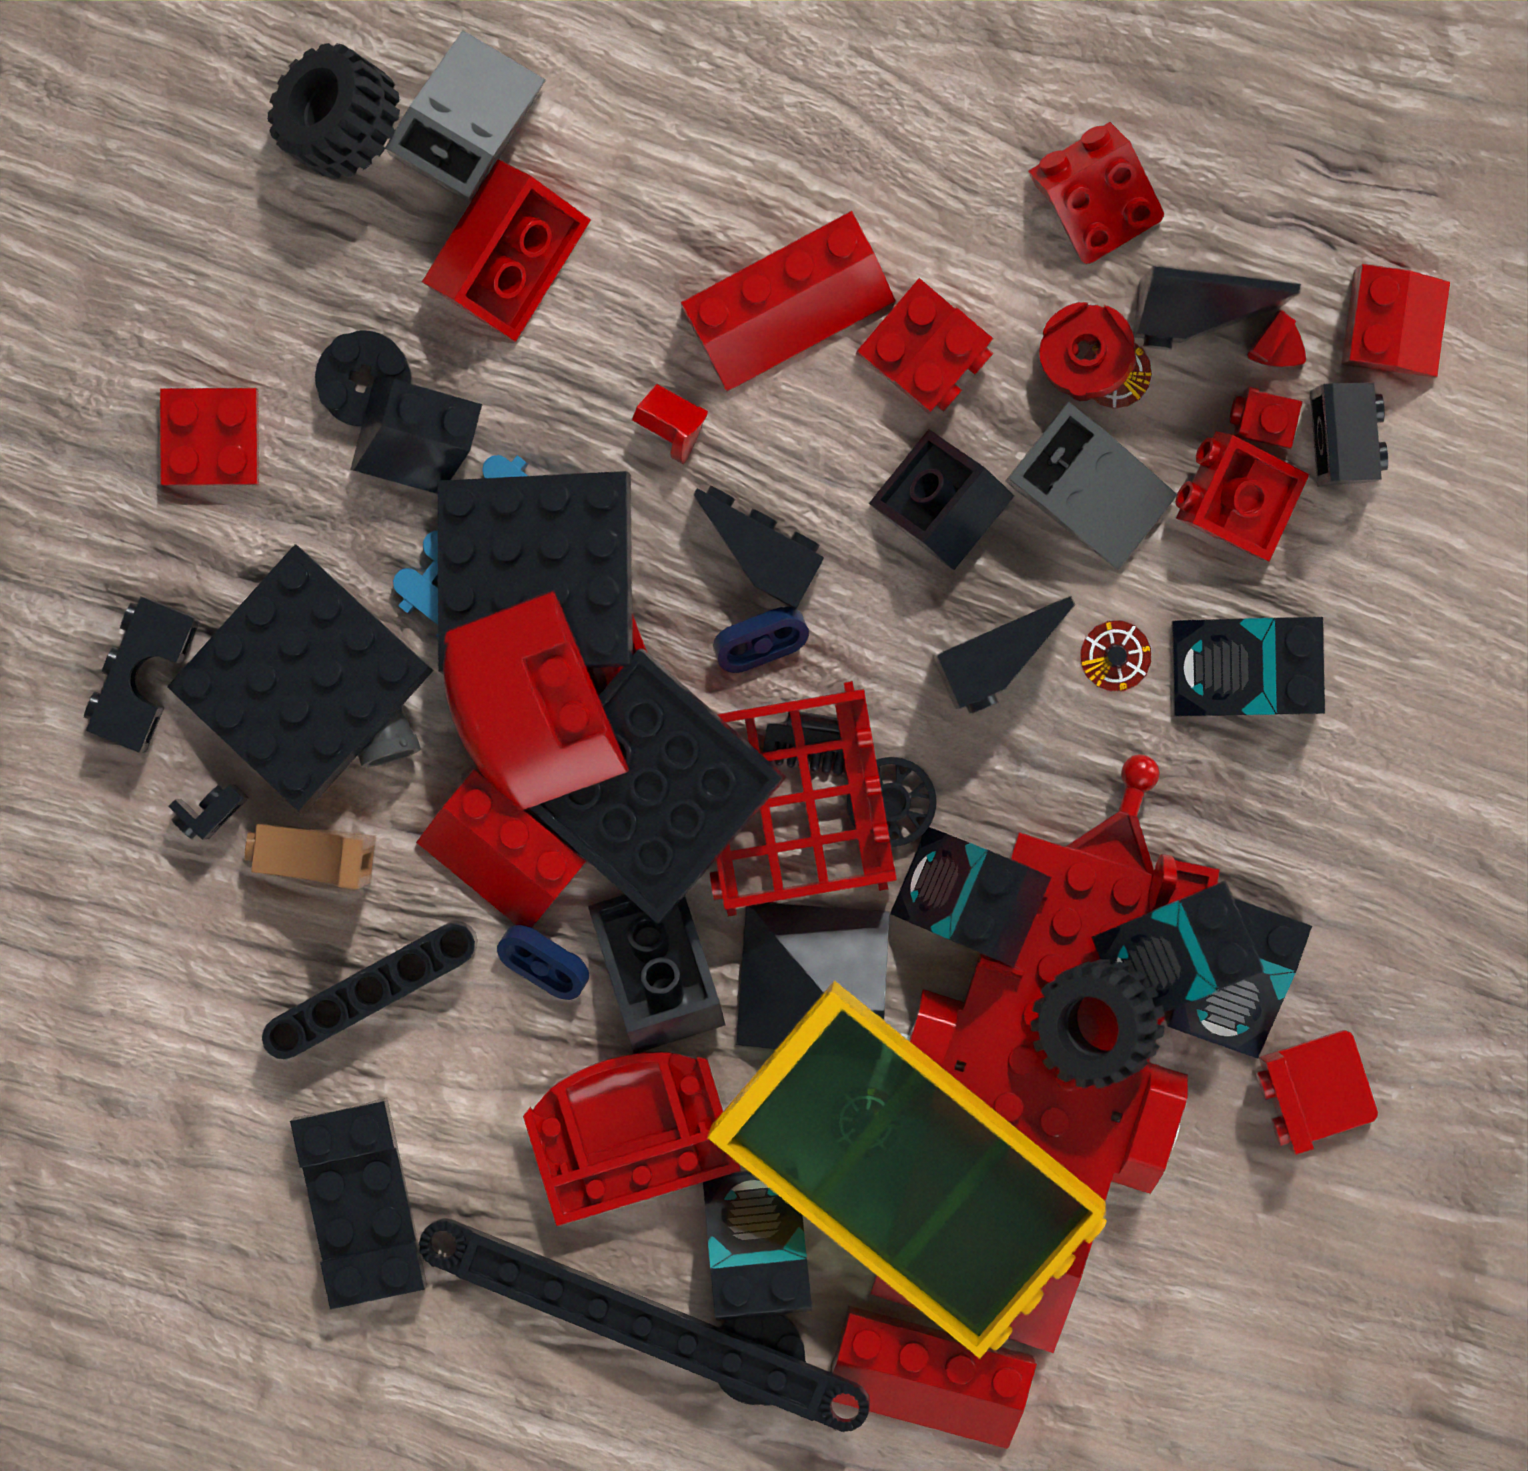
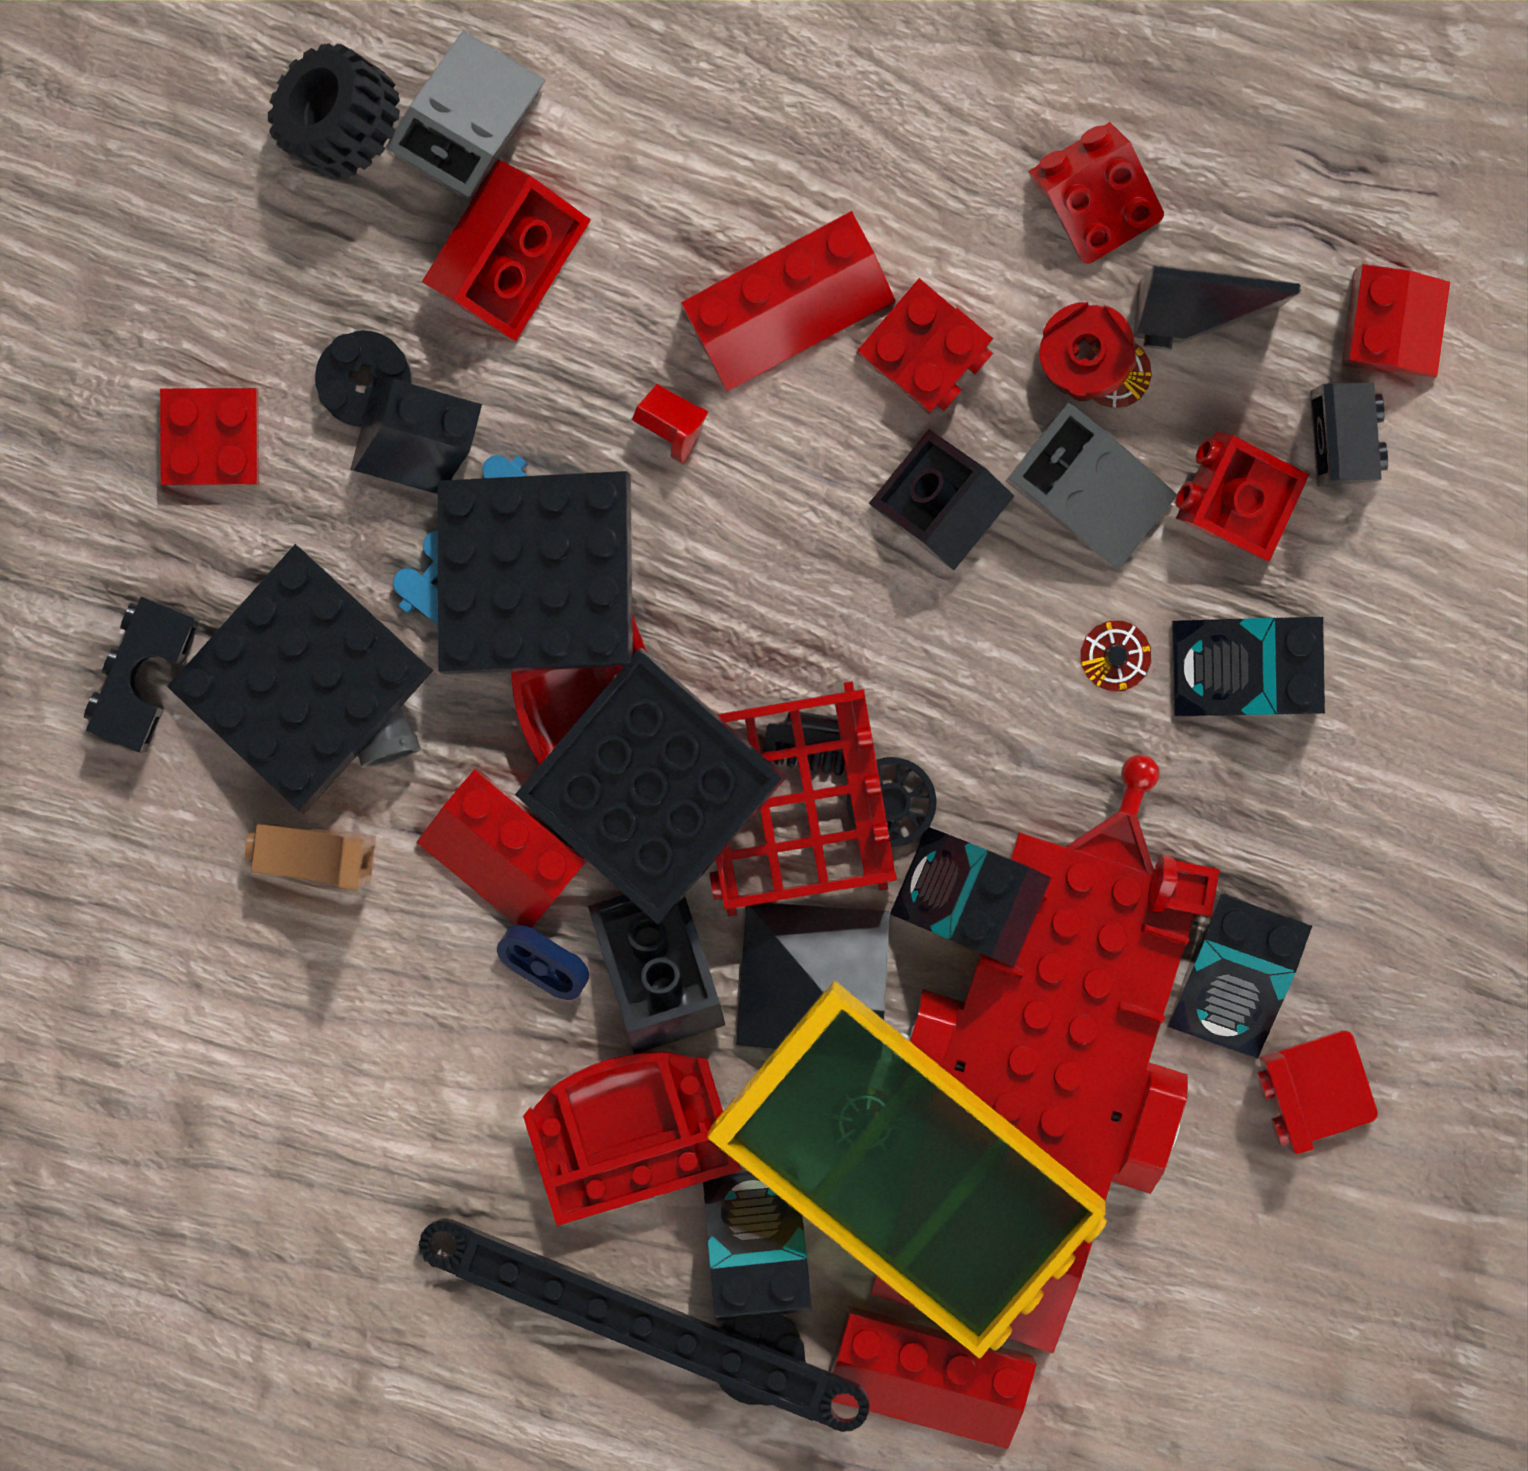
black bracket [169,785,249,840] -> none
black beam [262,921,478,1059] -> none
black piece [290,1098,427,1310] -> none
red slope [443,591,629,811] -> none
black slope [693,485,824,609] -> none
dark blue plate [713,607,809,673] -> none
black slope [932,596,1075,714] -> none
black tyre [1031,959,1165,1088] -> none
slope [1091,880,1264,1013] -> none
red bracket [1229,386,1303,449] -> none
red tile [1246,310,1307,367] -> none

